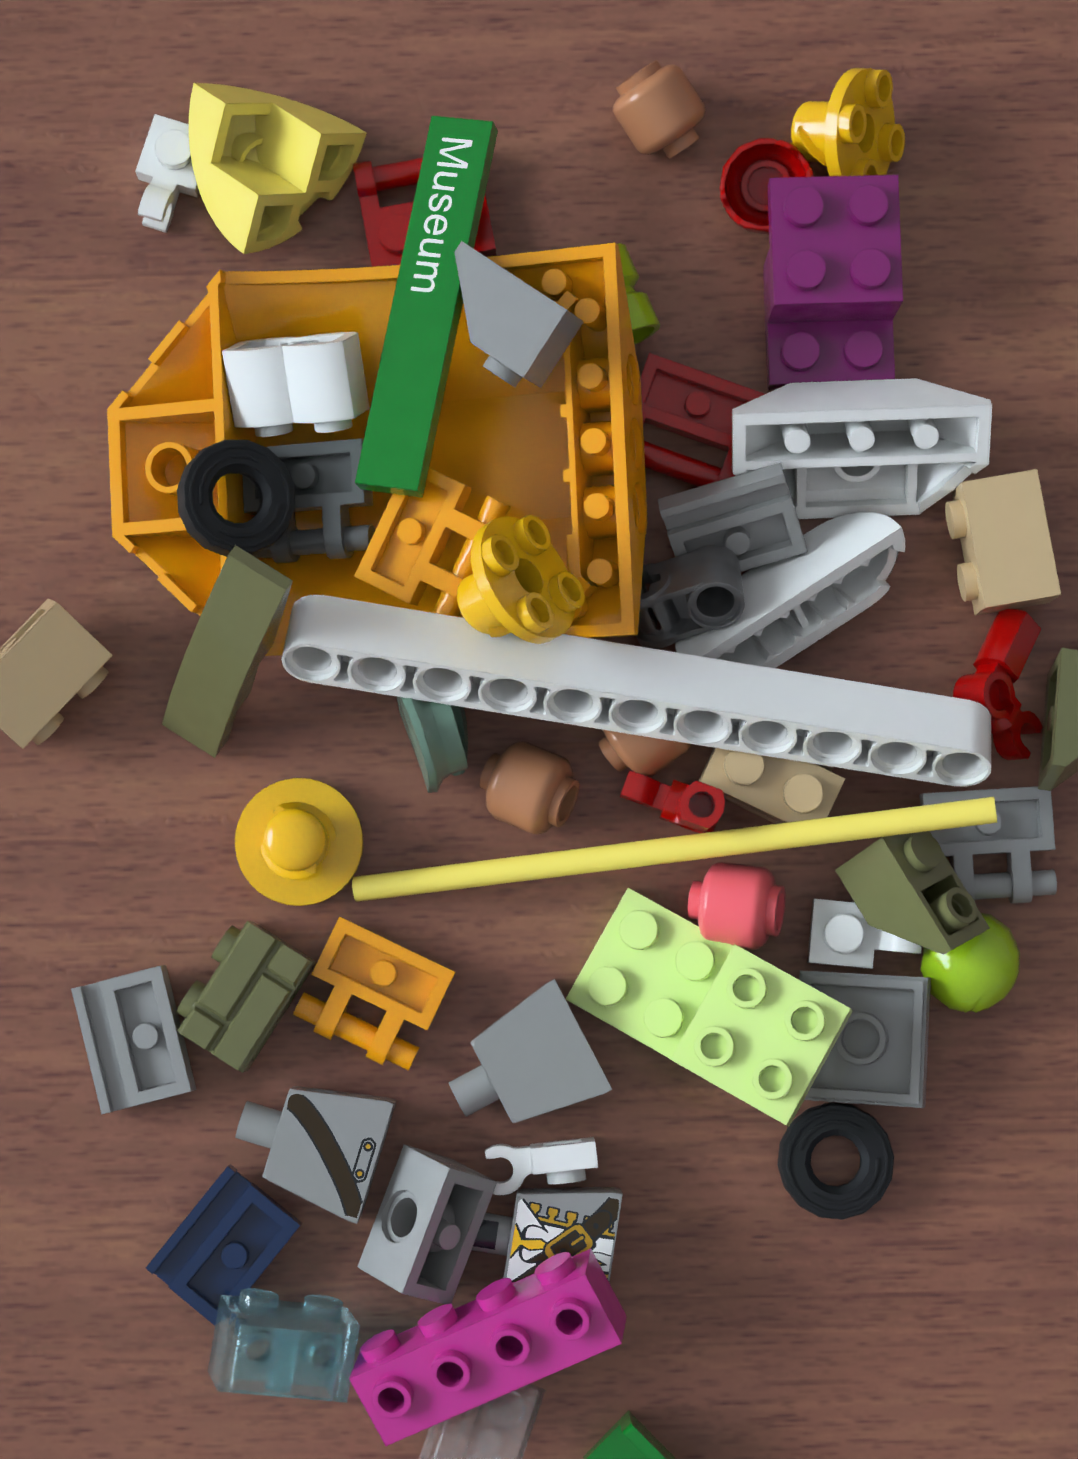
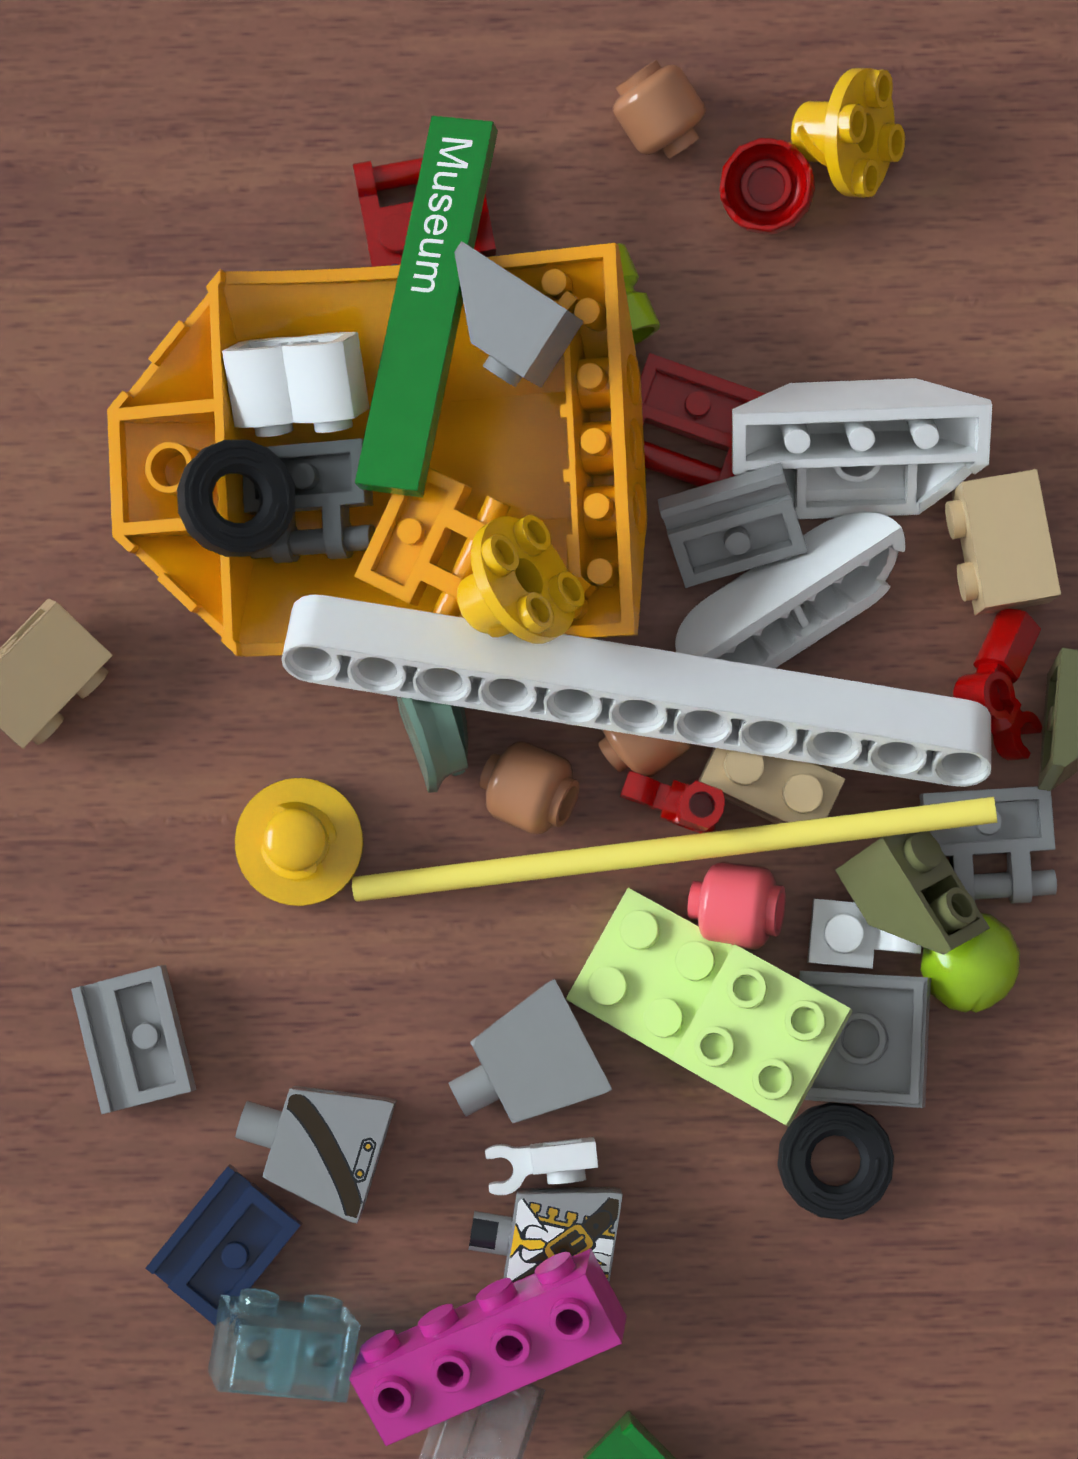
white plate [135,114,199,233] -> none
olive slope [162,545,293,758] -> none
olive brick [176,921,317,1073] -> none
light yellow brick [189,83,367,254] -> none
light orange plate [293,916,456,1071] -> none
light grey brick [357,1145,497,1304] -> none
flat silver piece [636,545,745,649] -> none
magenta bracket [763,175,903,390] -> none

